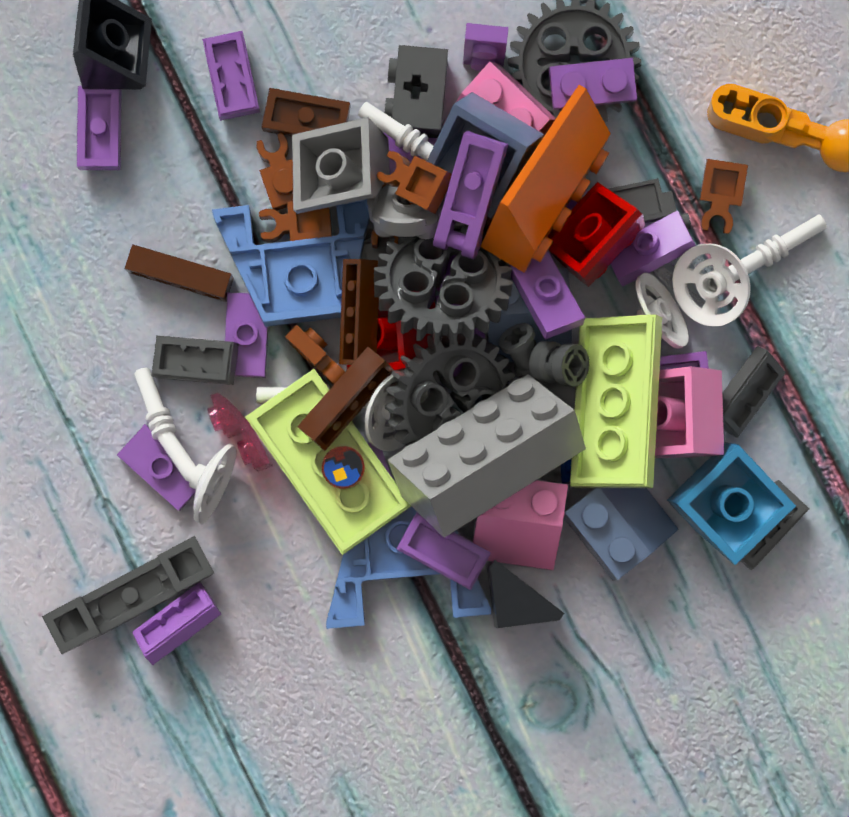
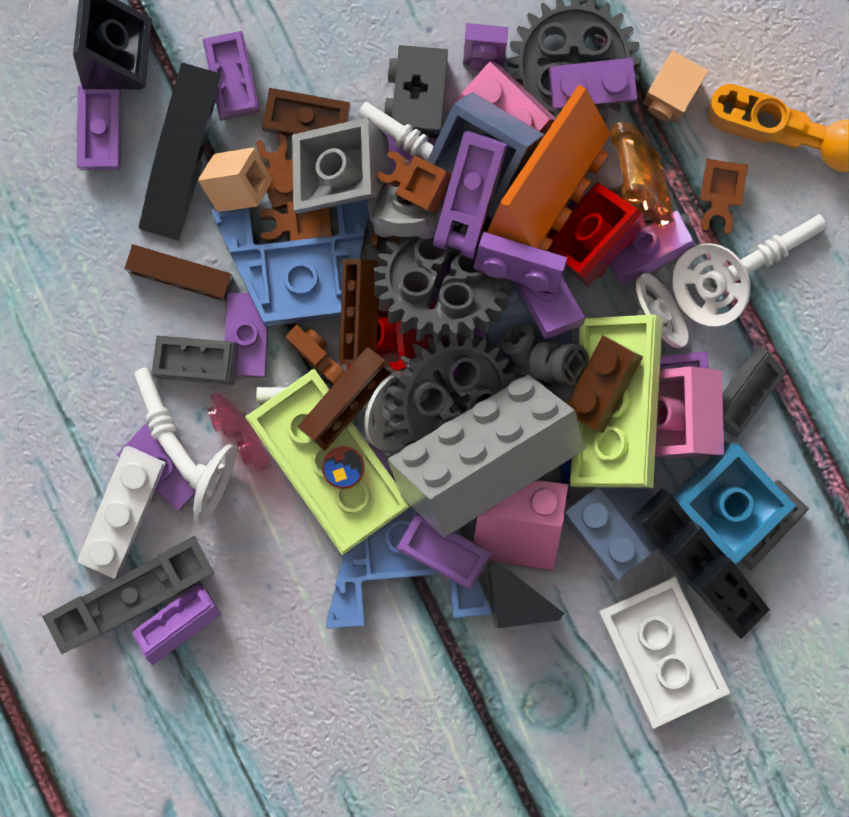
none -> white plate [77,446,166,579]
none -> black slope [138,62,223,241]
none -> light nougat brick [198,148,273,212]
none -> medium lavender plate [473,232,567,294]
none -> reddish brown plate [567,335,643,433]
none -> white plate [598,577,730,729]
none -> clear orange plate [610,121,674,227]
none -> black slope [632,488,770,639]
none -> light nougat brick [643,50,708,123]

